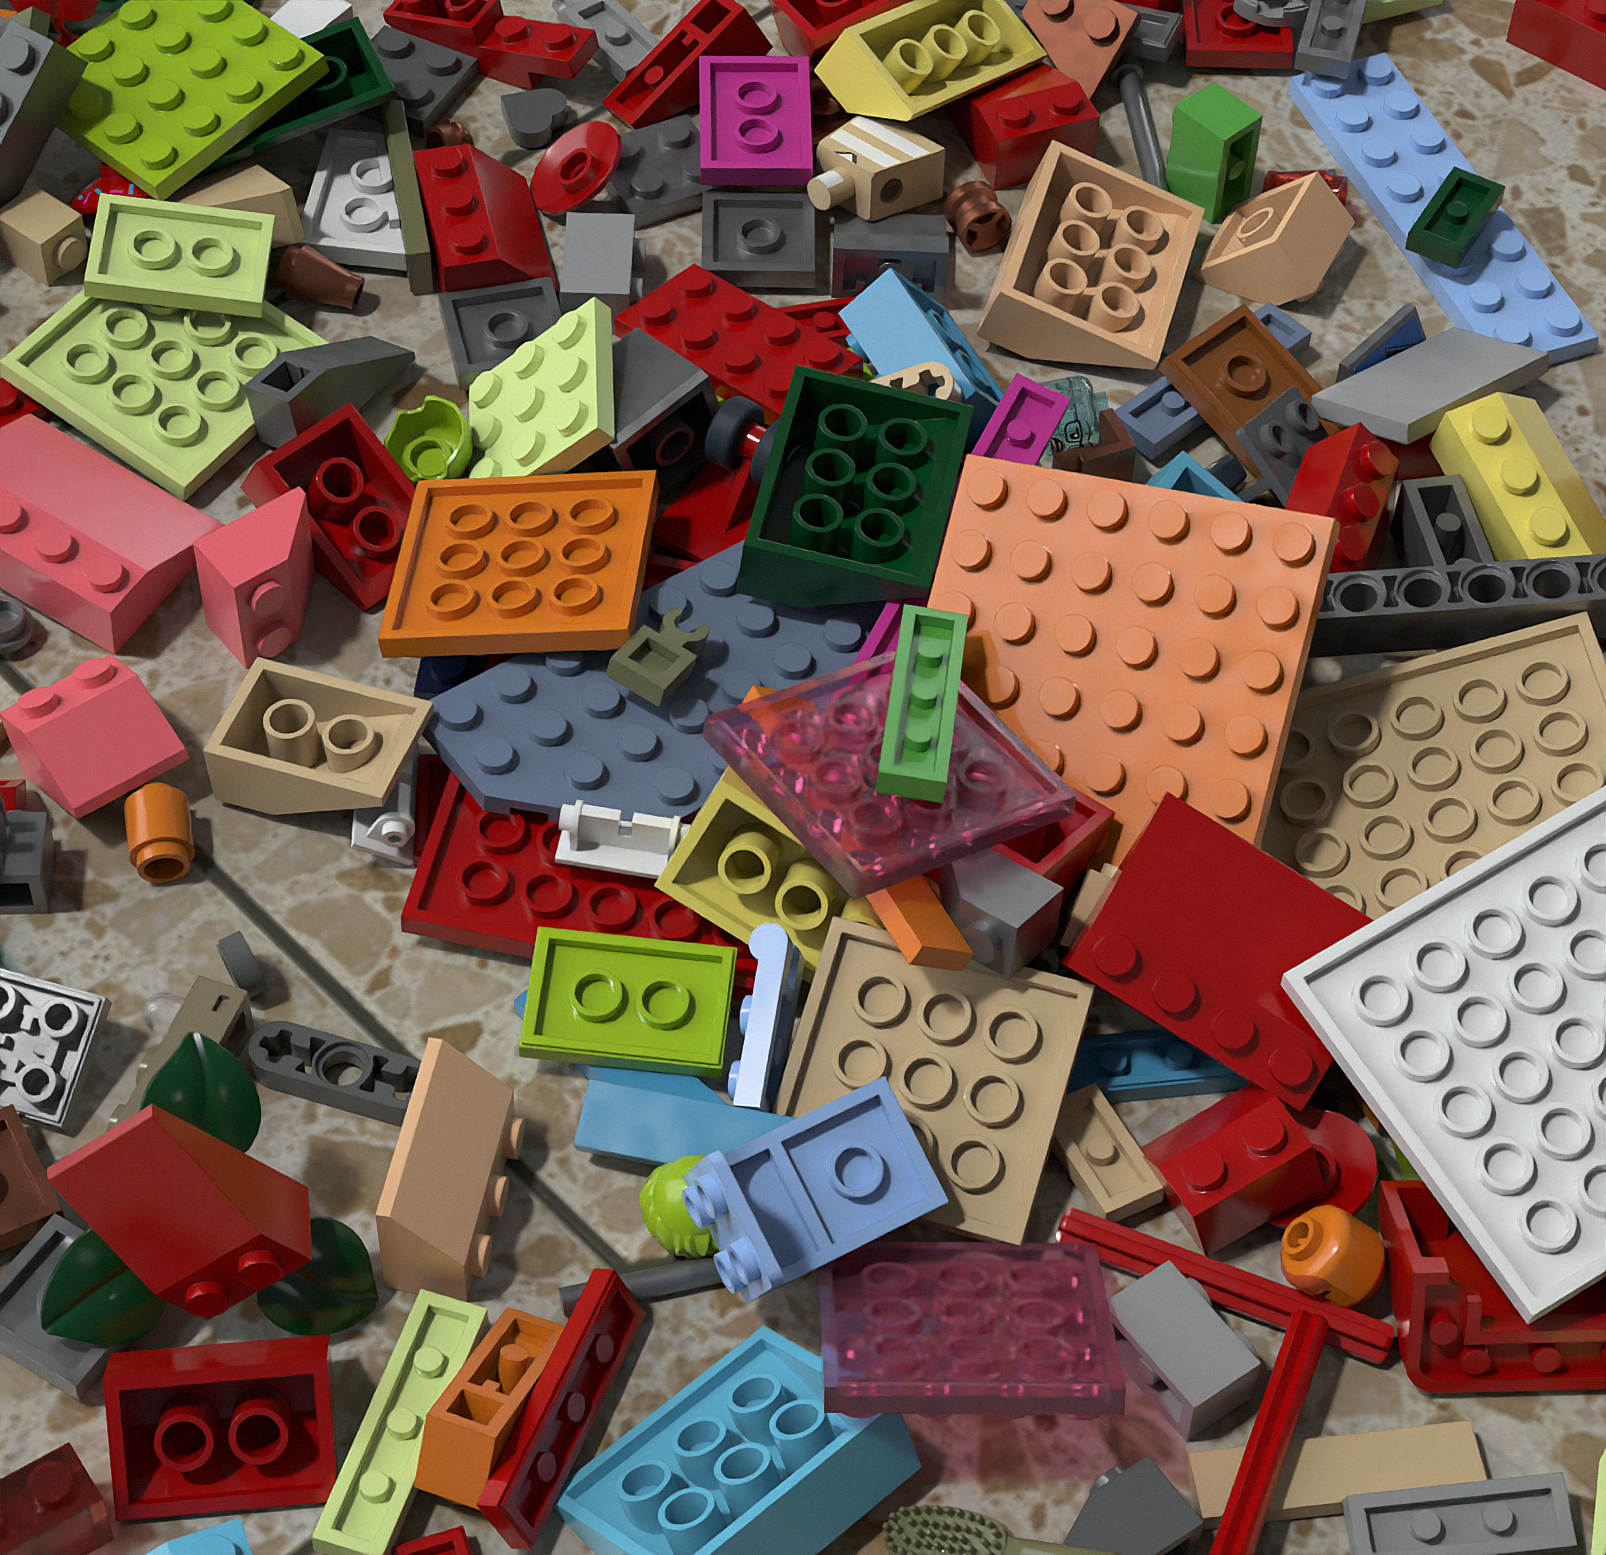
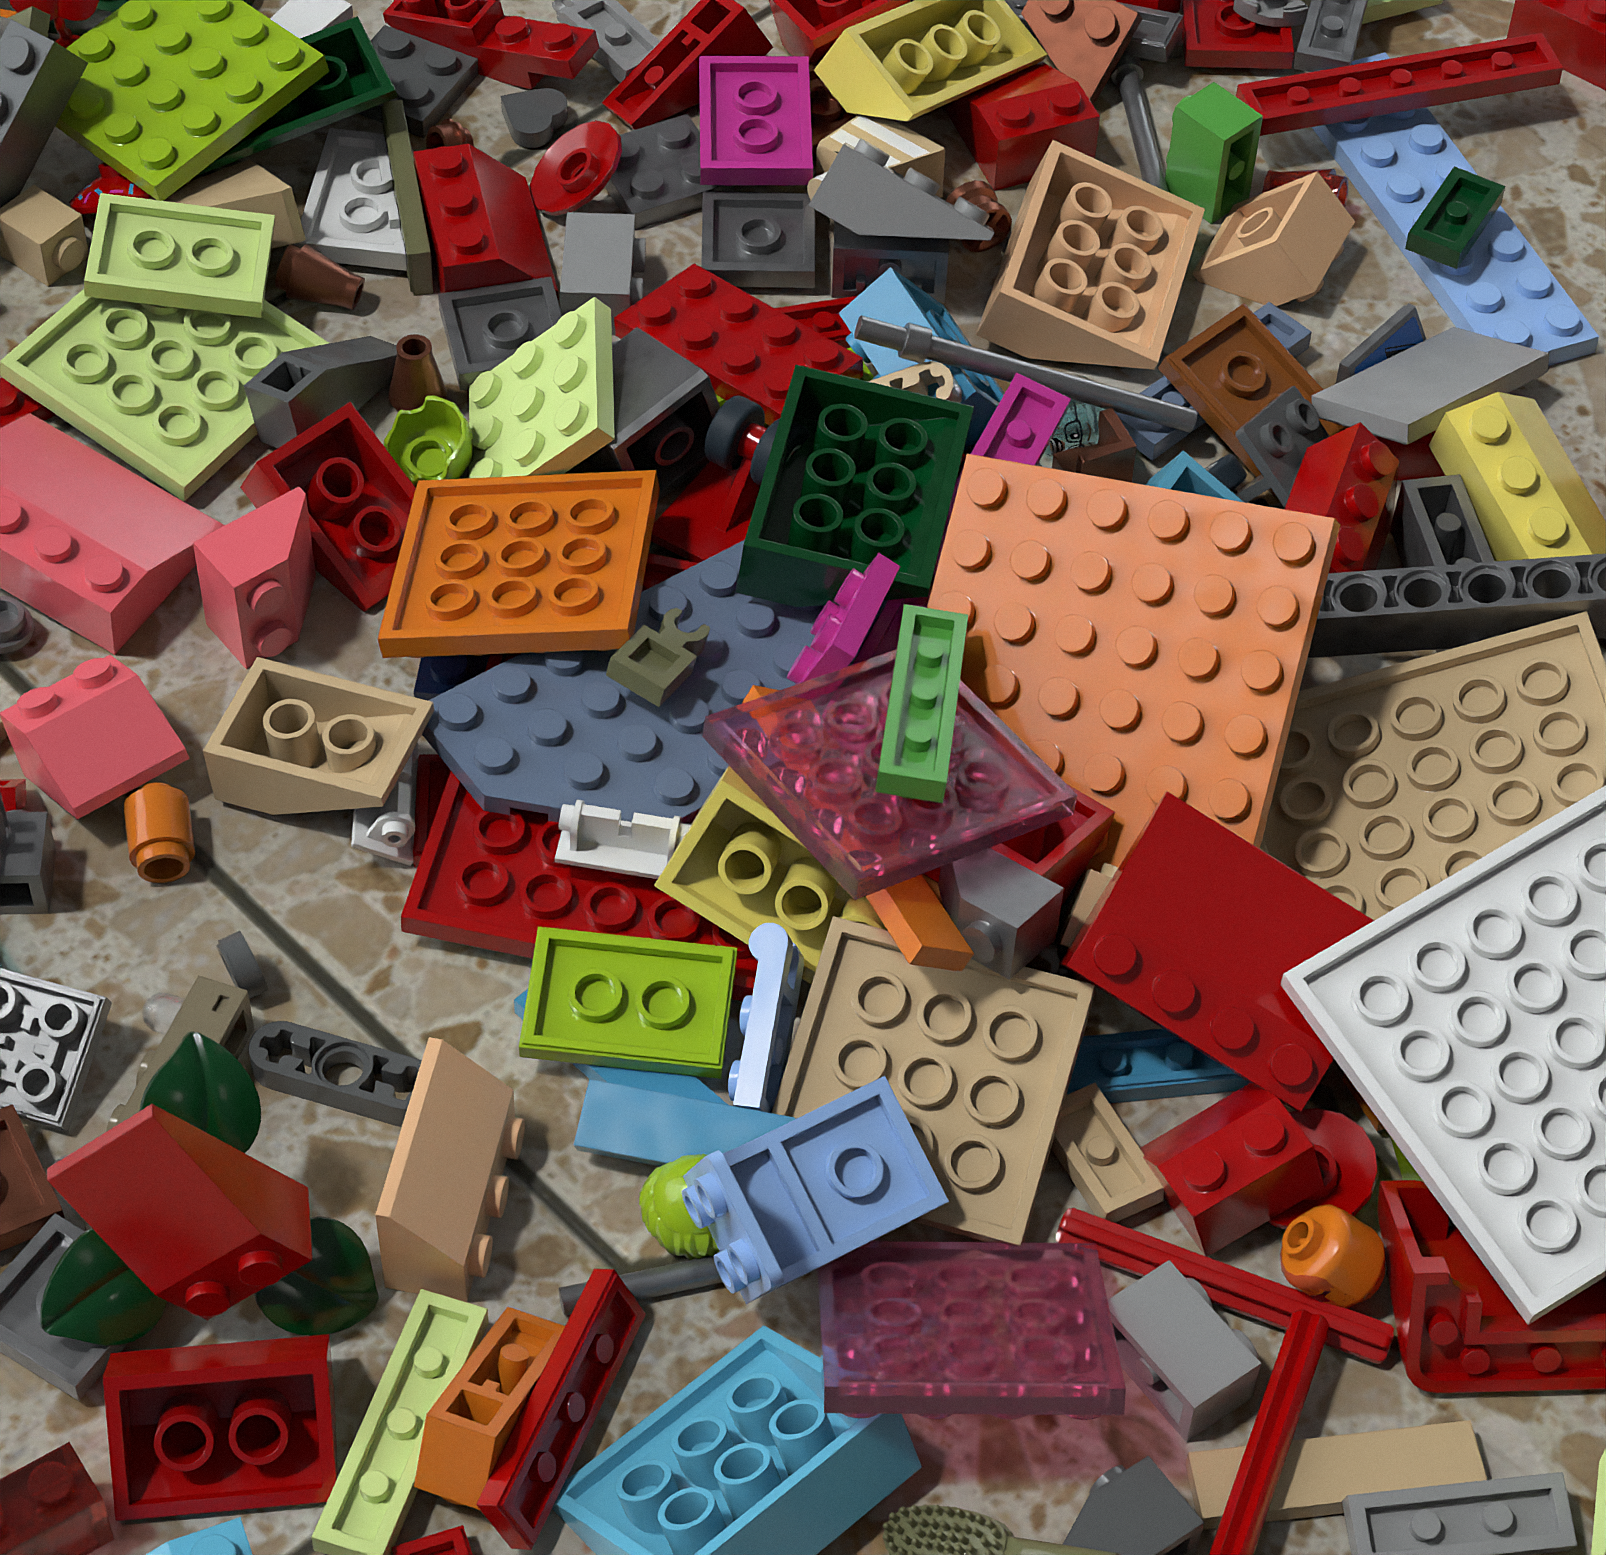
none -> copper cone [389,334,447,412]
none -> dark pink plate [787,553,900,710]
none -> light grey slope [809,138,994,240]
none -> flat silver bar [854,315,1197,433]
none -> red plate [1236,33,1563,136]

